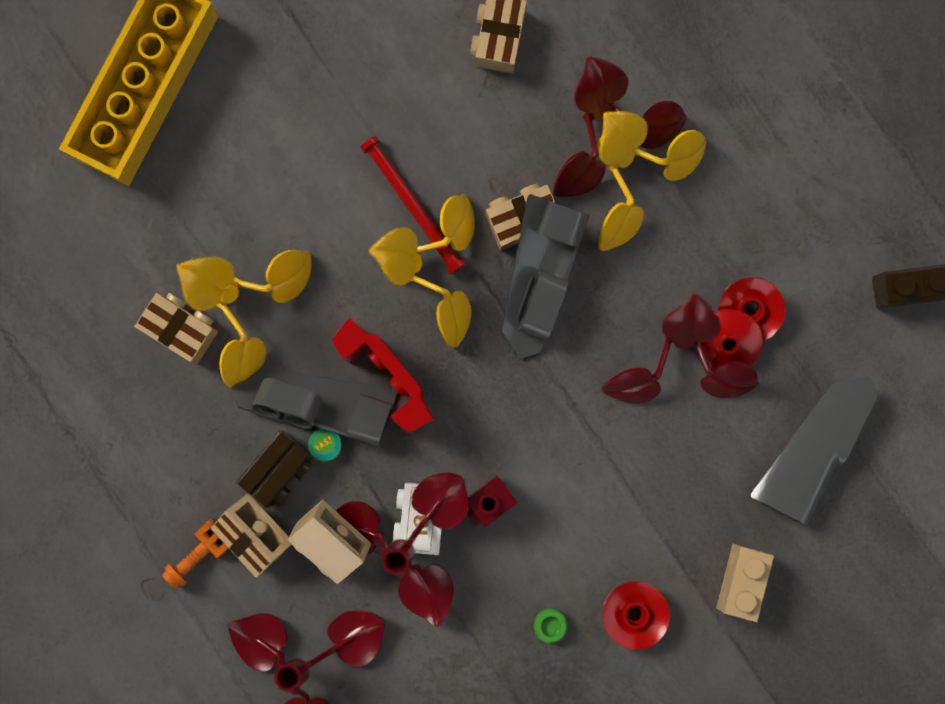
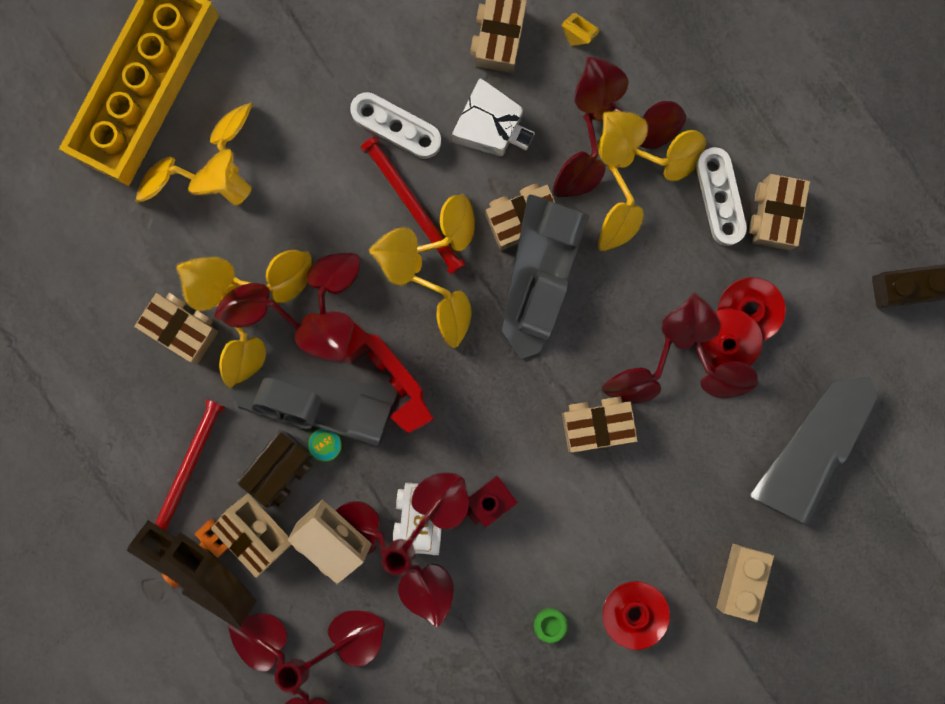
none -> dark brown slope [127,520,257,630]
none -> yellow plant [135,102,254,206]
none -> red bar [155,399,226,531]
none -> dark red plant [214,253,361,362]
none -> white plate [350,92,441,159]
none -> white torso [452,78,535,156]
none -> yellow slope [561,13,600,46]
none -> brick [562,396,638,453]
none -> white plate [696,147,747,246]
none -> tan brick [749,174,810,251]

